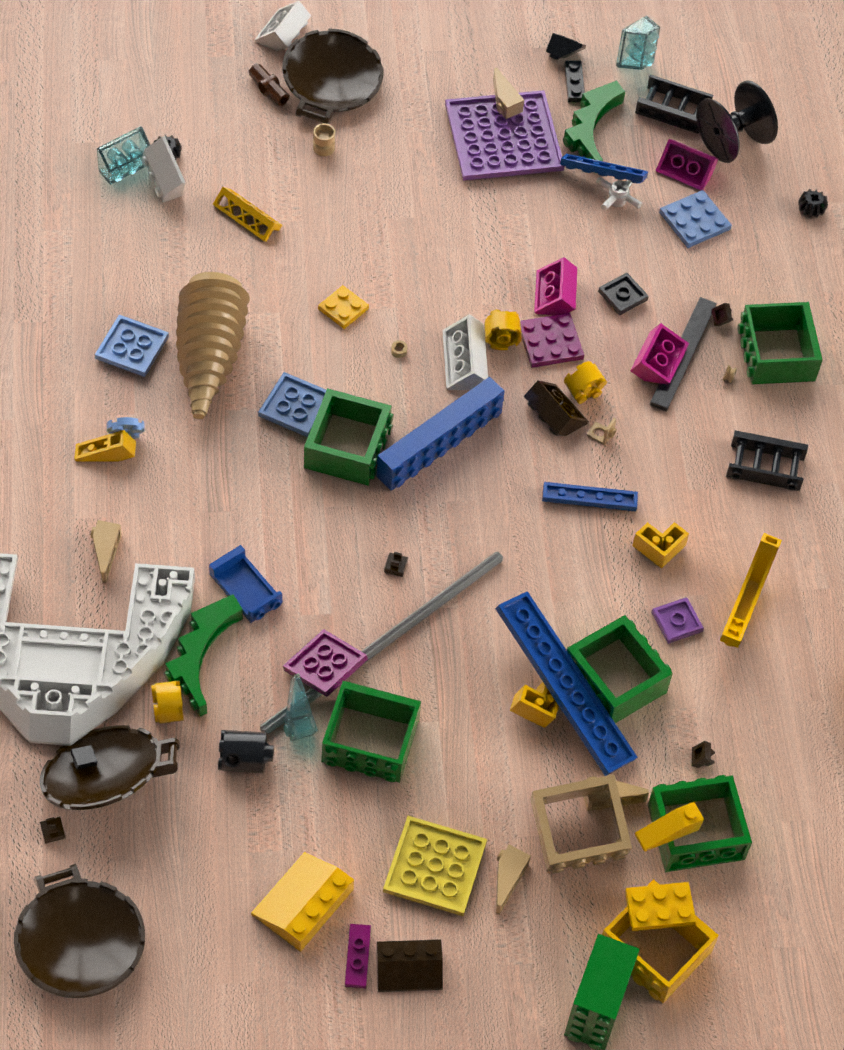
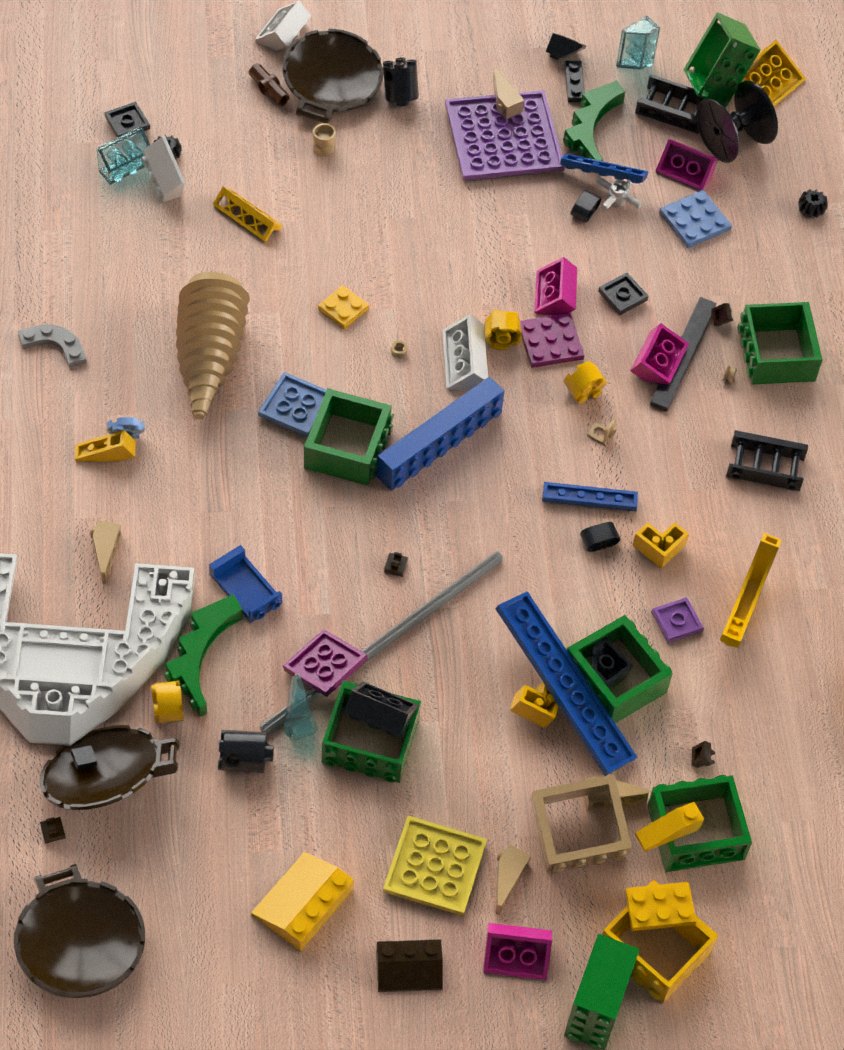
light blue plate [95,315,169,377] -> none
magenta plate [345,924,371,989] -> none
dark brown slope [524,380,589,436] -> none
none -> light grey plate [18,324,87,368]
none -> plate [104,102,150,140]
none -> black slope [344,682,419,737]
none -> black cylinder [383,57,419,107]
none -> dark pink slope [483,923,552,980]
none -> black beam [570,190,602,223]
none -> black beam [580,522,621,552]
none -> black slope [592,638,634,688]
none -> green window [683,12,761,108]
none -> yellow slope [742,40,806,106]

